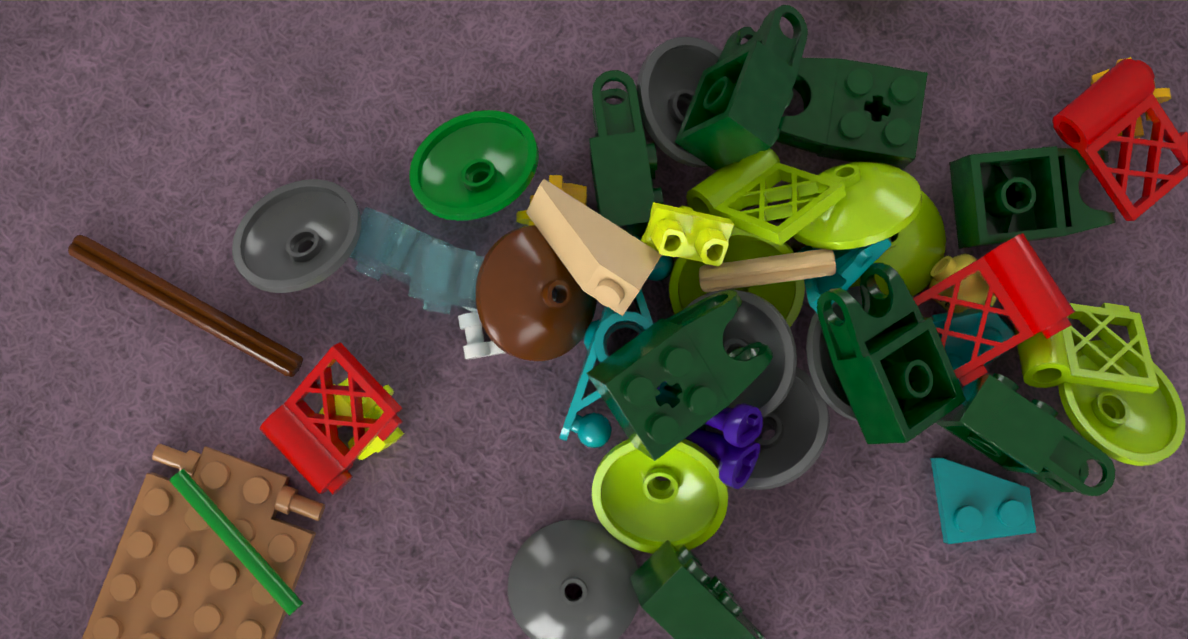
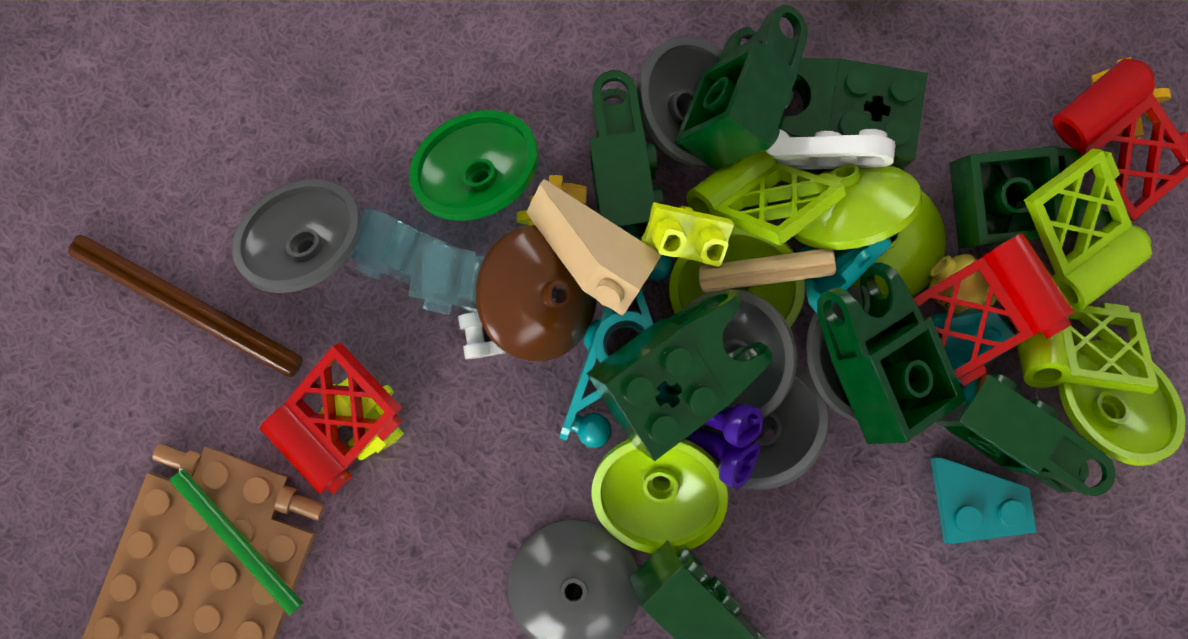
none -> white plate [766,129,895,170]
none -> lime piece [1024,148,1152,311]

